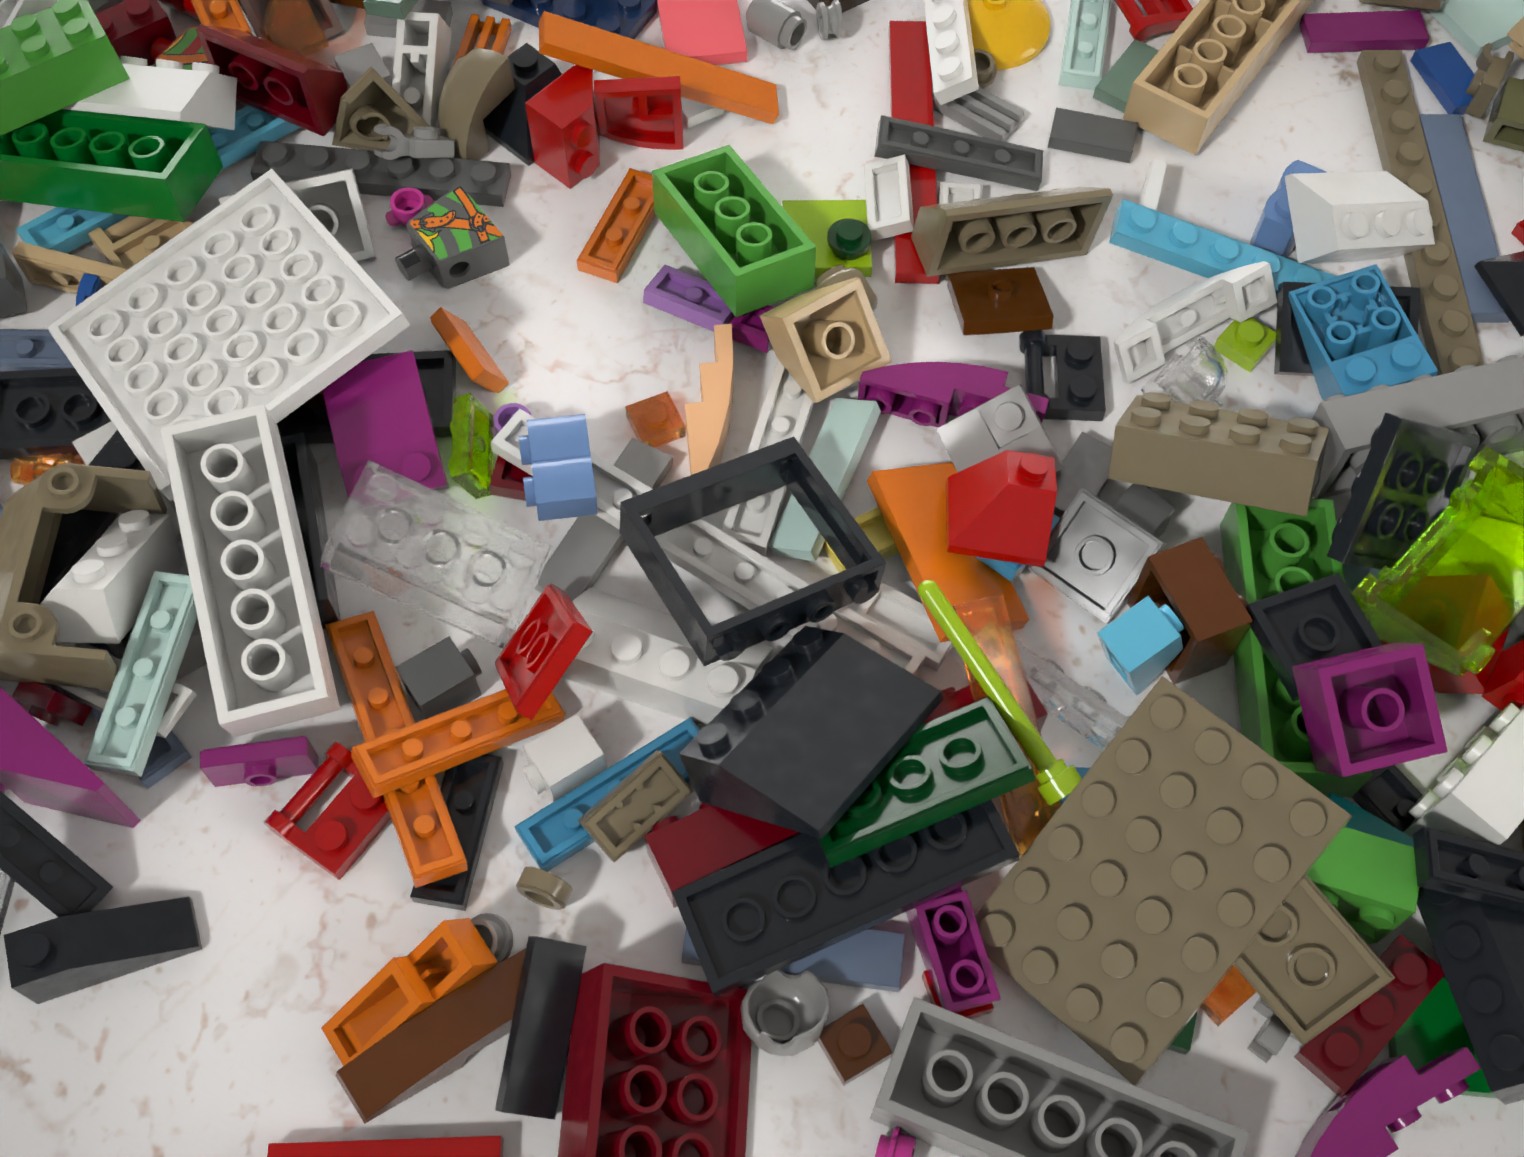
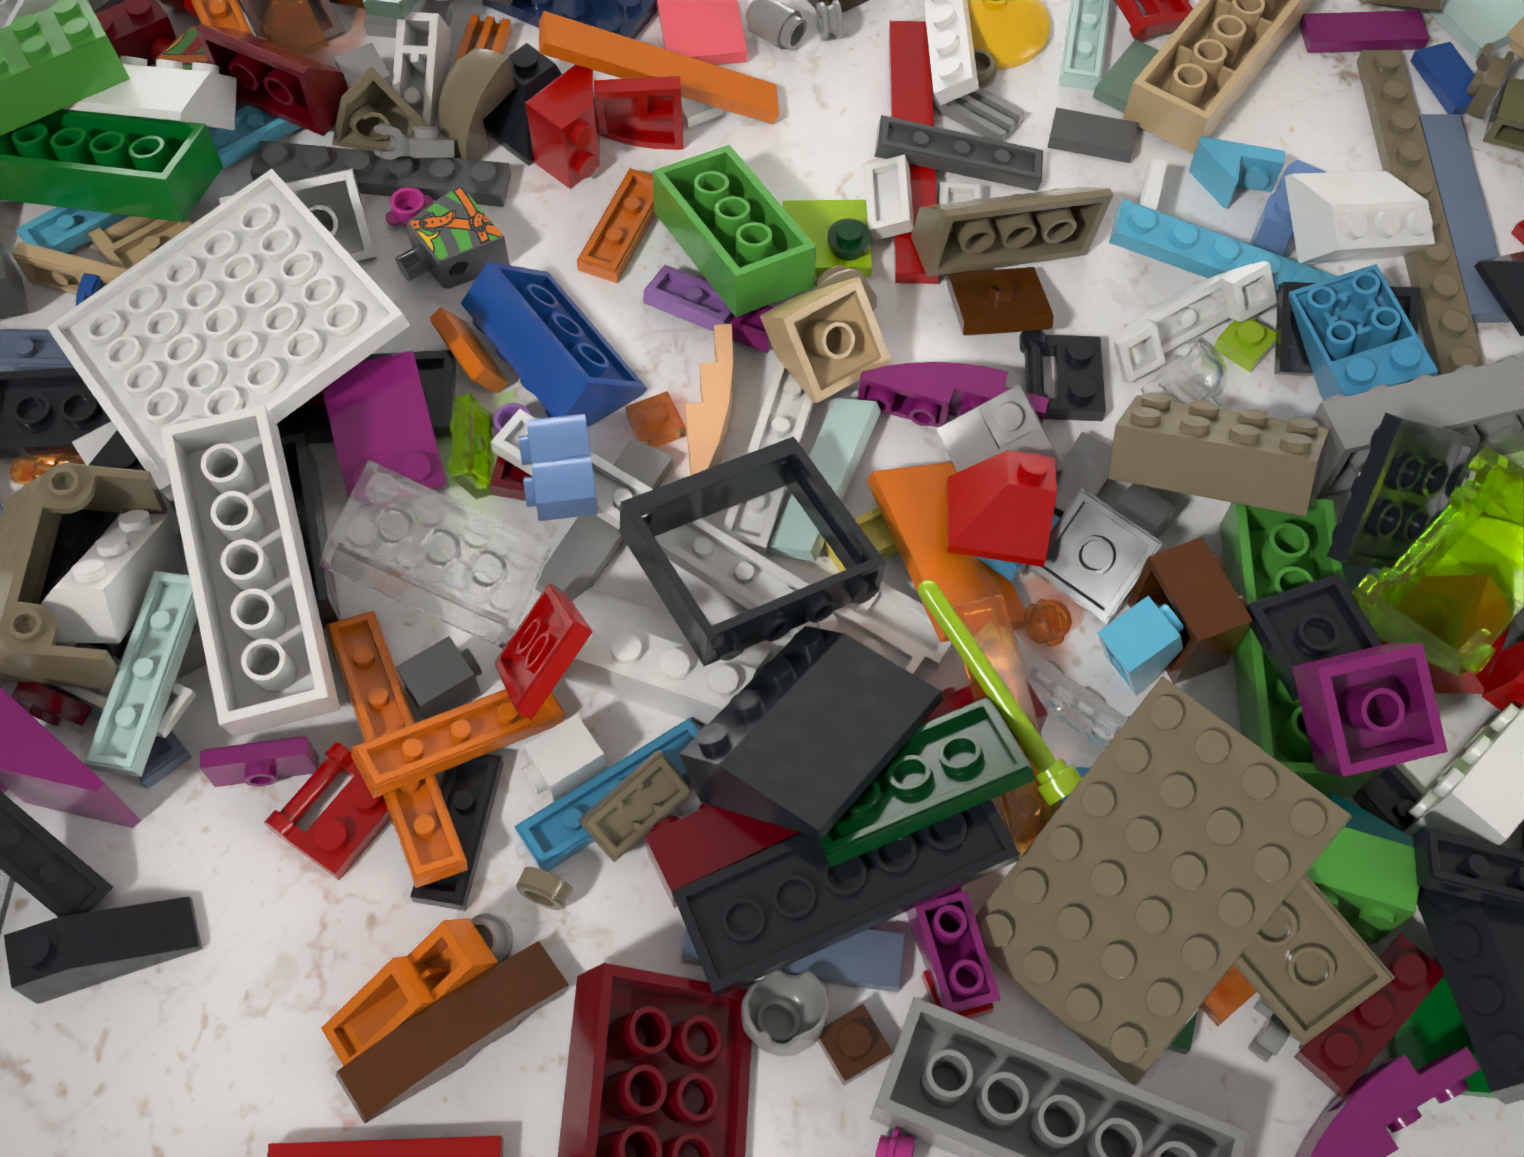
black tile [495,936,587,1120] -> none
none -> blue slope [460,261,648,427]
none -> clear orange plate [1024,599,1072,646]
none -> medium azure slope [1189,136,1285,209]

